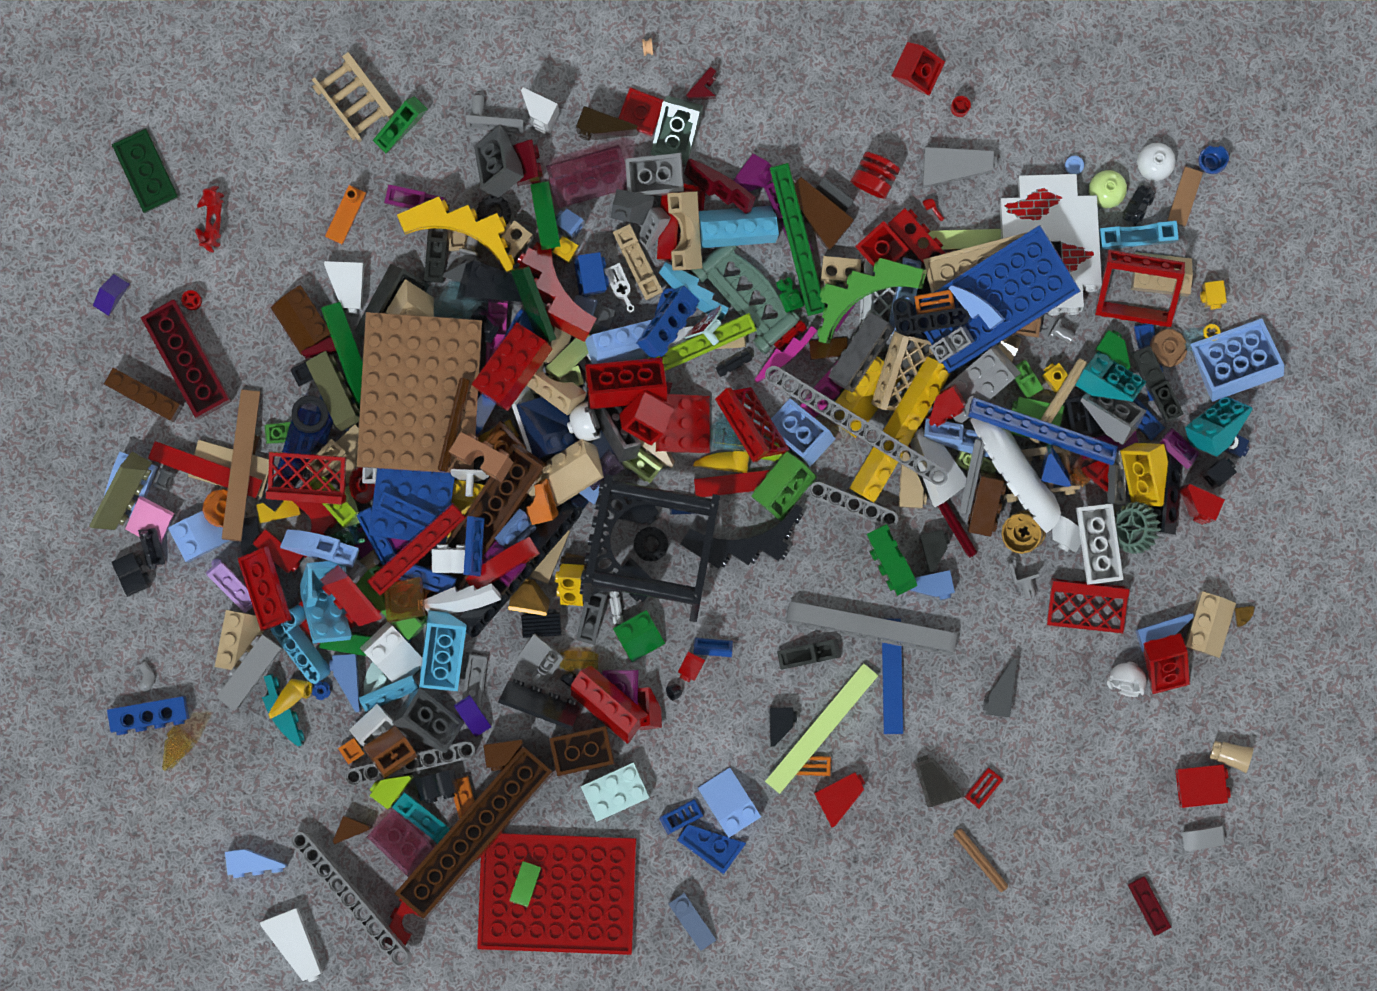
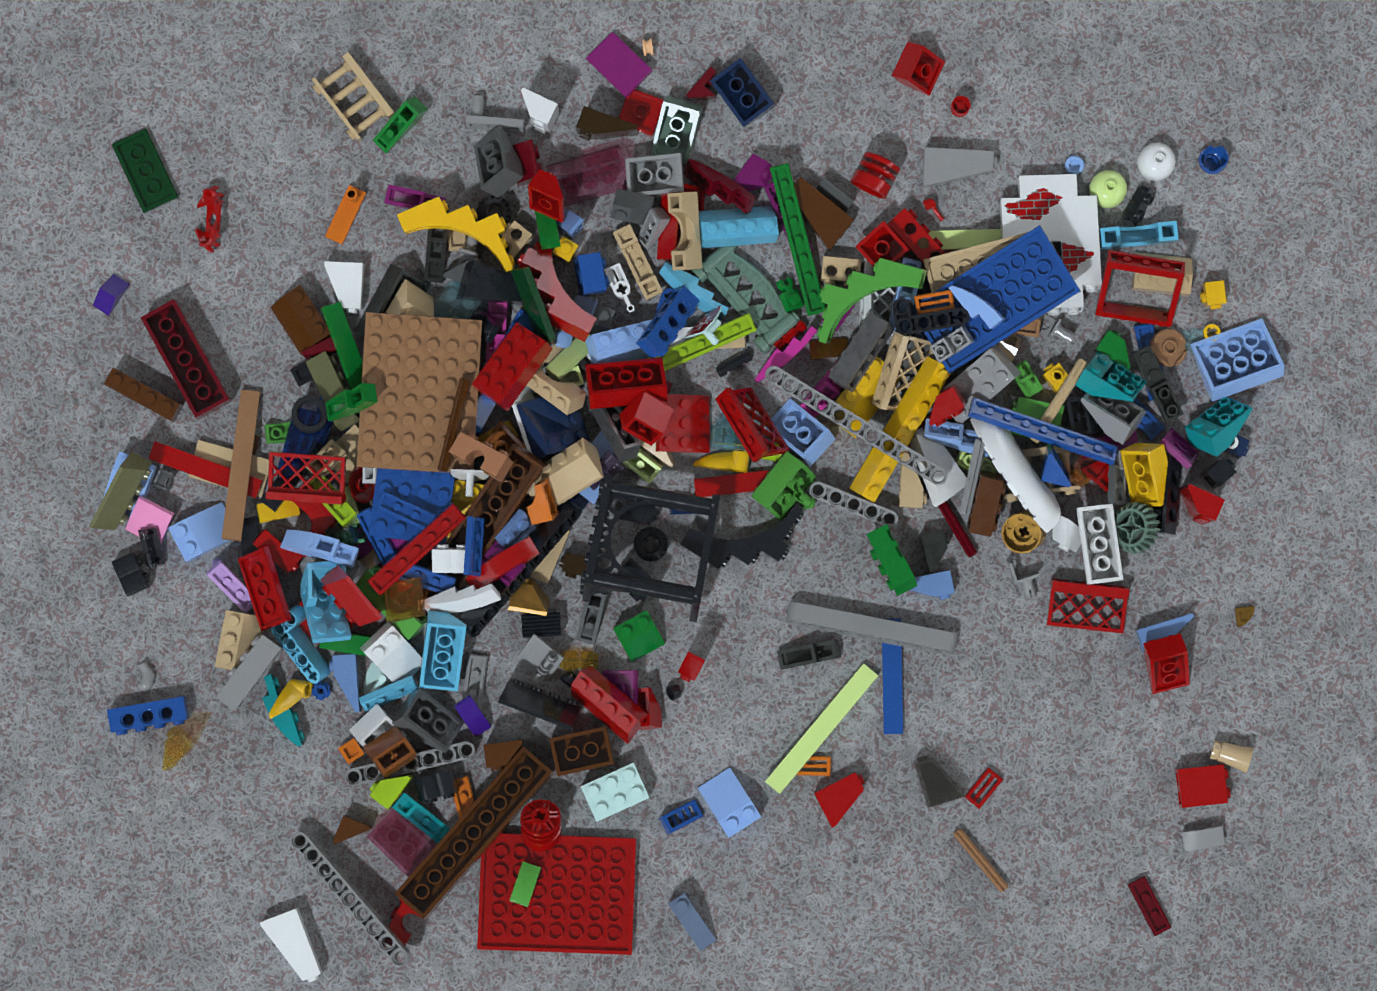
red wheel [181,290,202,310] -> none
orange tile [202,489,228,528] -> none
light blue slope [225,849,288,878] -> none
yellow brick [555,564,584,606] -> none
white cylinder [567,402,601,441] -> none
white axle [608,591,624,625] -> none
blue wing [677,824,746,875] -> none
blue tile [693,638,733,657] -> none
black slope [769,707,797,747] -> none
dark grey slope [983,659,1017,717] -> none
white cylinder [1107,661,1147,697] -> none
medium nougat tile [1167,166,1203,227] -> none
tan slope [1184,591,1236,658] -> none
none -> green slope [325,383,378,421]
none -> red wheel [520,799,561,851]
none -> red slope [528,169,565,223]
none -> light blue tile [554,329,573,348]
none -> magenta tile [586,32,653,98]
none -> dark blue slope [710,58,777,127]
none -> bright green pin [793,489,815,509]

